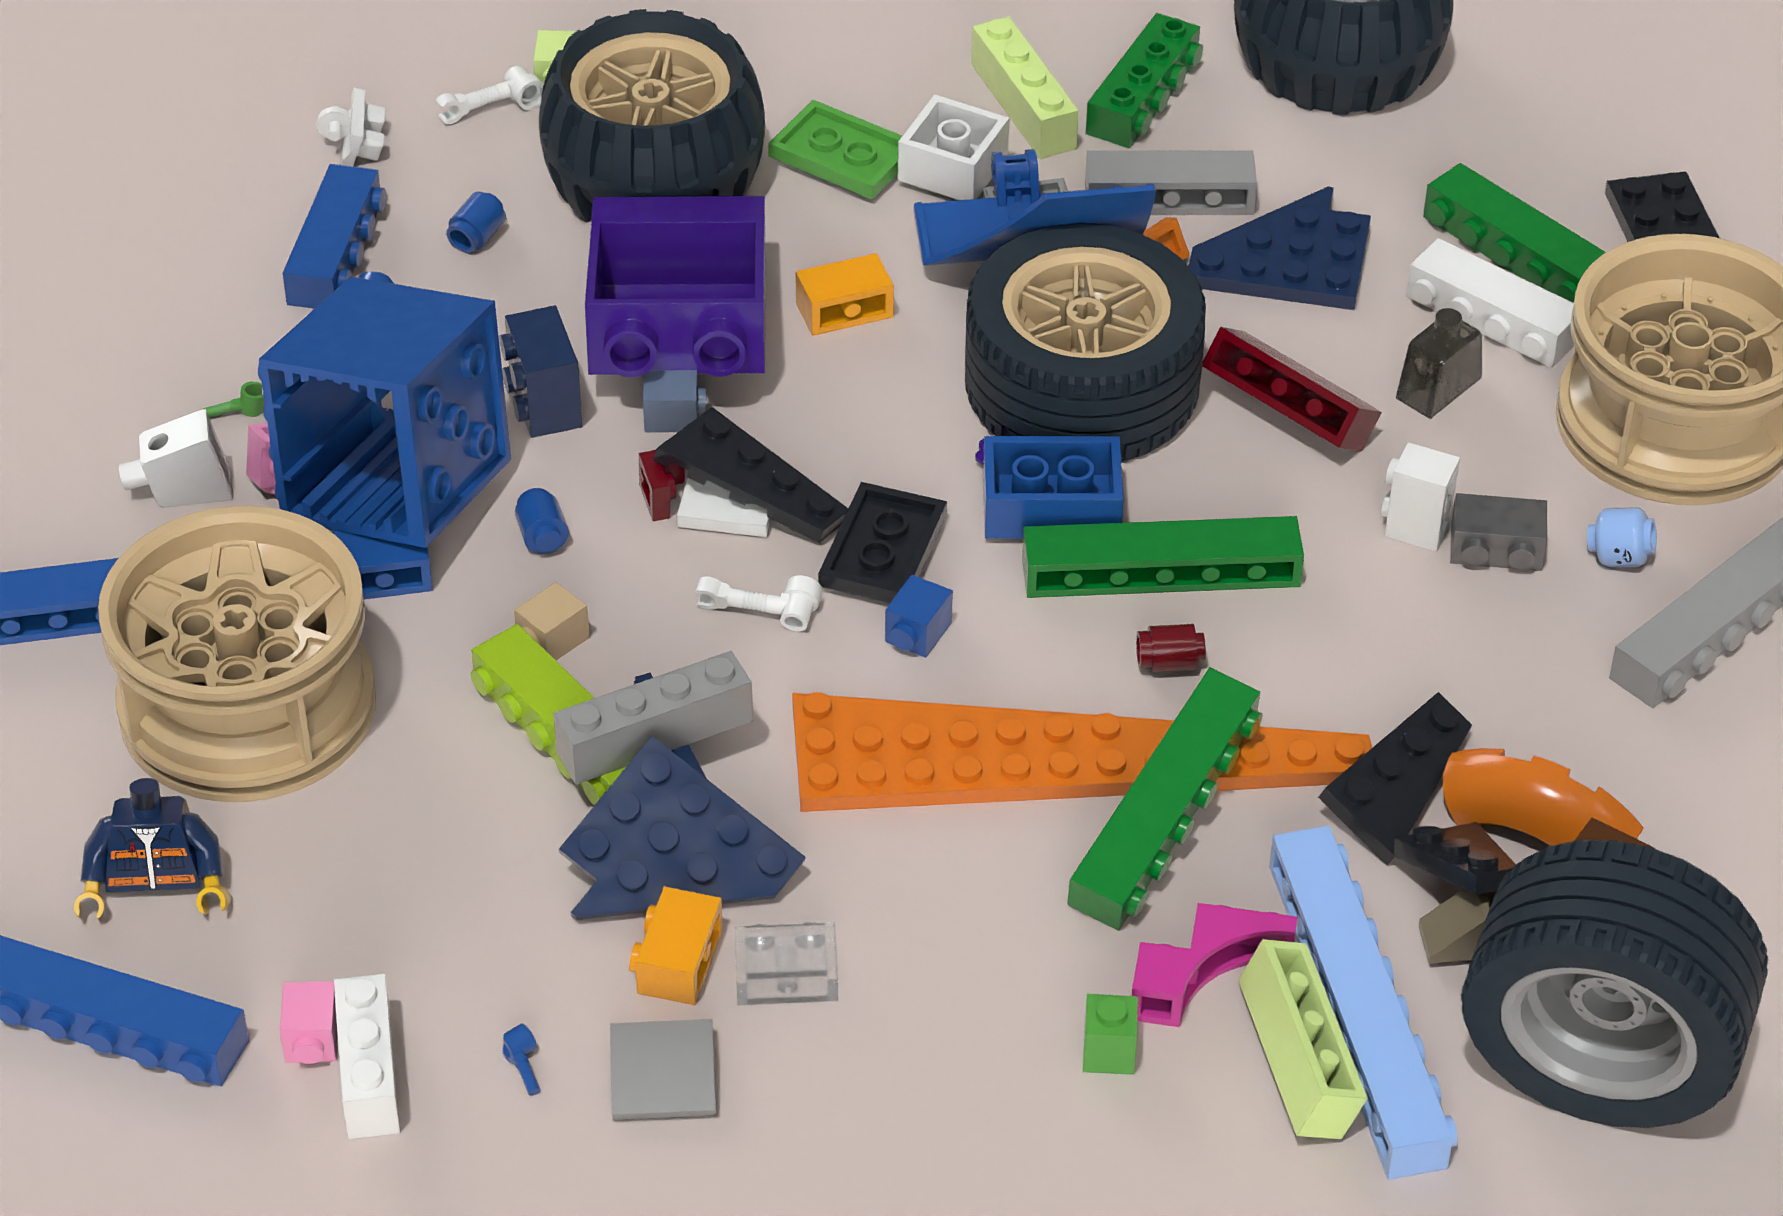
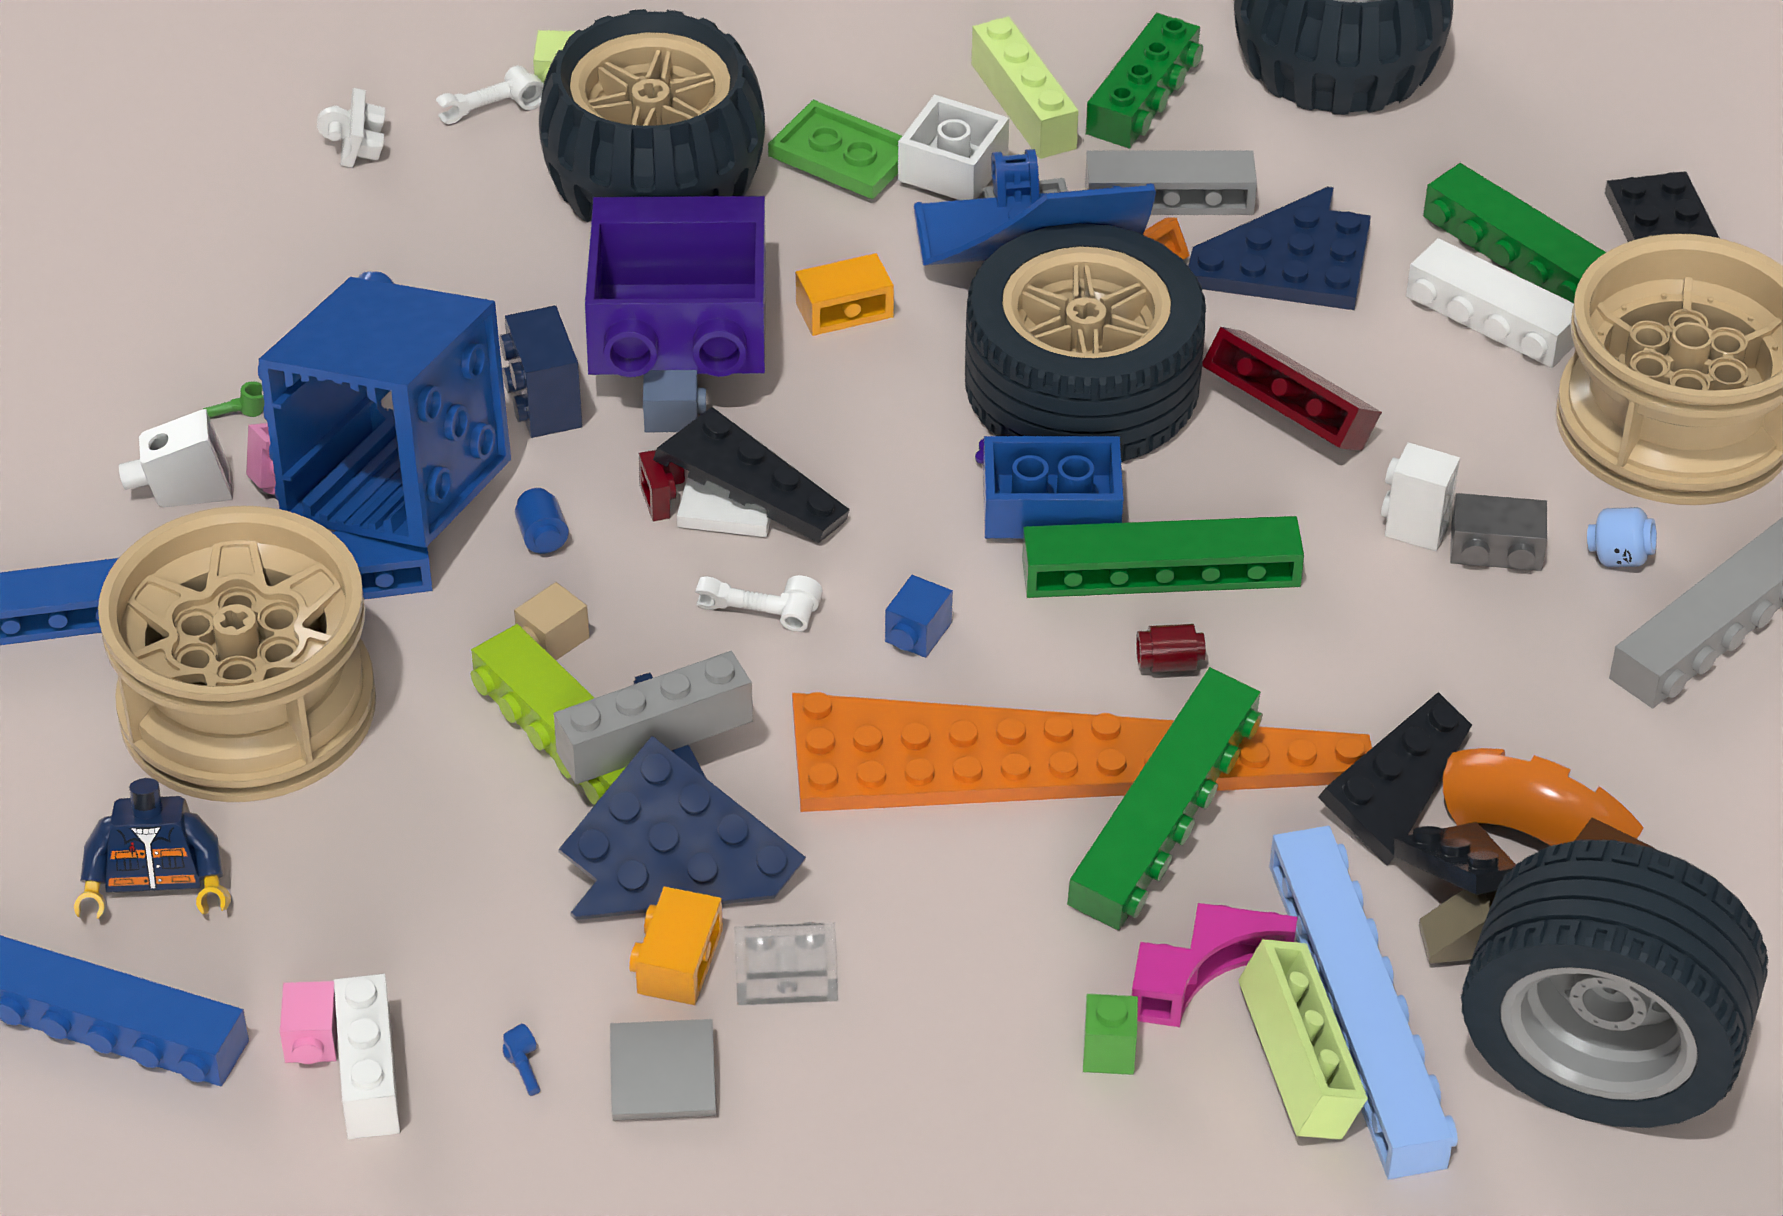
blue brick [282,164,386,309] -> none
blue brick [446,192,506,253] -> none
black plate [818,482,947,603] -> none
clear smoke torso [1396,308,1482,419] -> none

